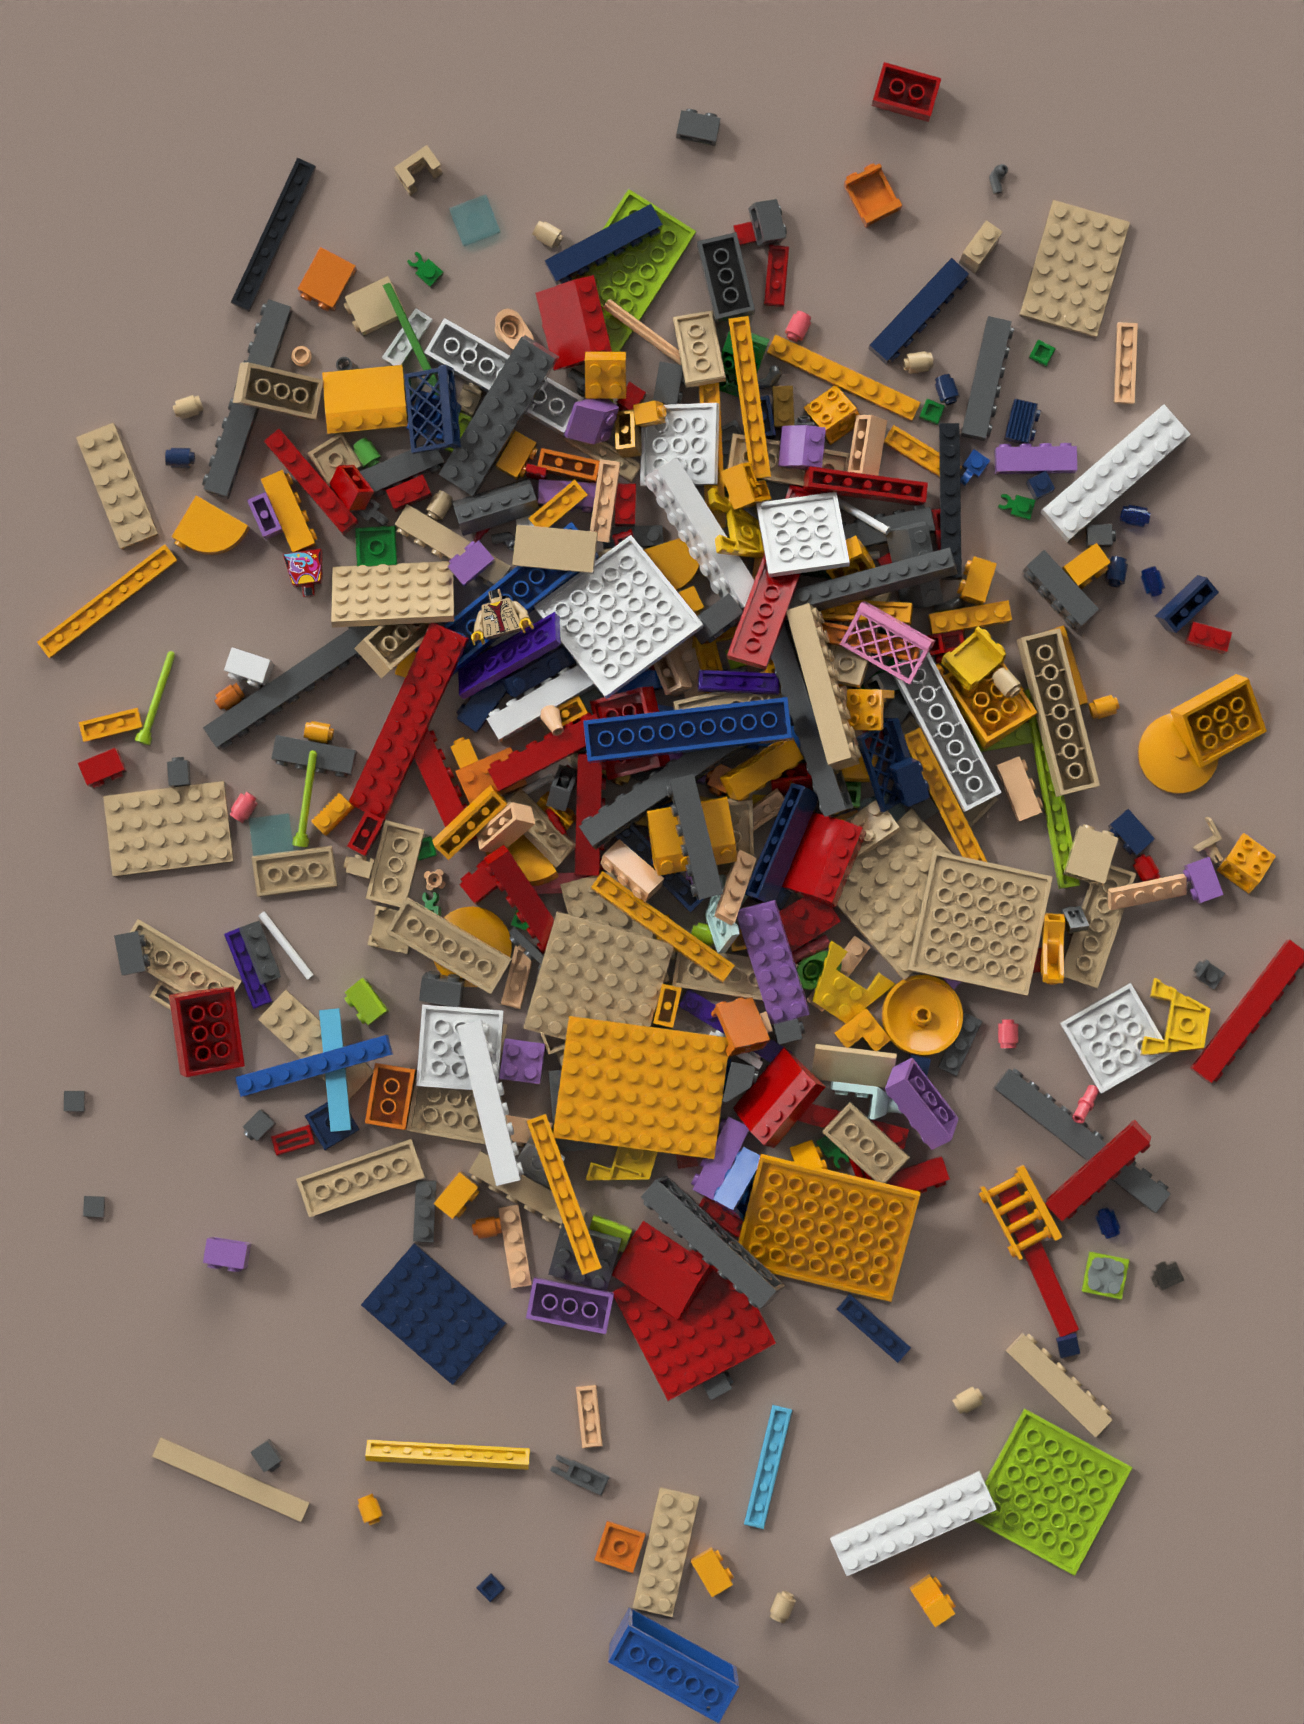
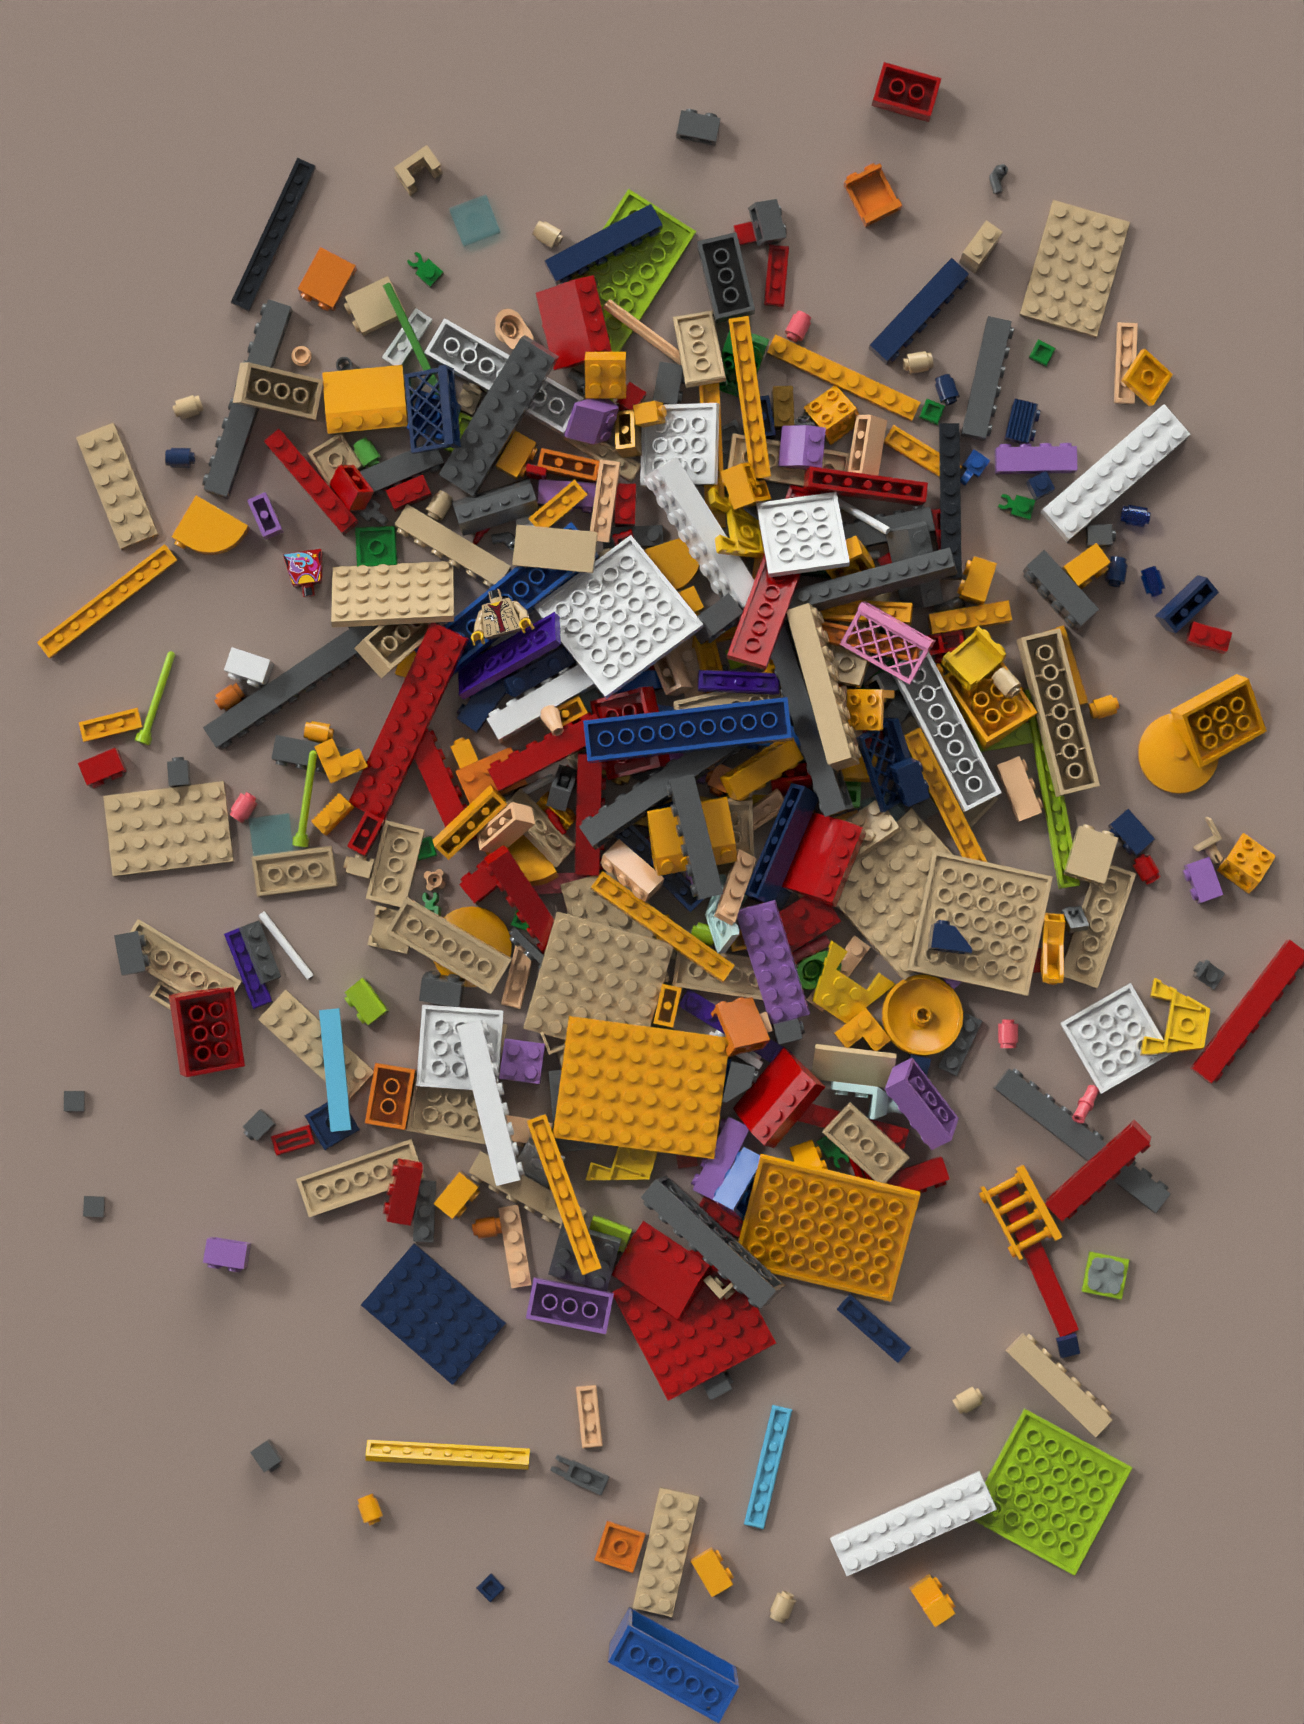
tan tile [152,1437,310,1522] -> none
blue plate [235,1035,393,1097] -> none
light orange brick [261,469,318,553] -> none
medium lavender brick [448,540,495,587] -> none
dark grey arm [758,365,781,389] -> none
clear blue brick [1095,1207,1121,1239] -> none
light nougat plate [1108,874,1187,910] -> none
clear smoke brick [1150,1261,1184,1290] -> none
none -> light orange plate [314,738,368,784]
none -> red brick [383,1158,423,1226]
none -> tan bracket [703,1275,735,1300]
none -> dark blue slope [928,920,972,955]
none -> light orange plate [1121,349,1173,406]

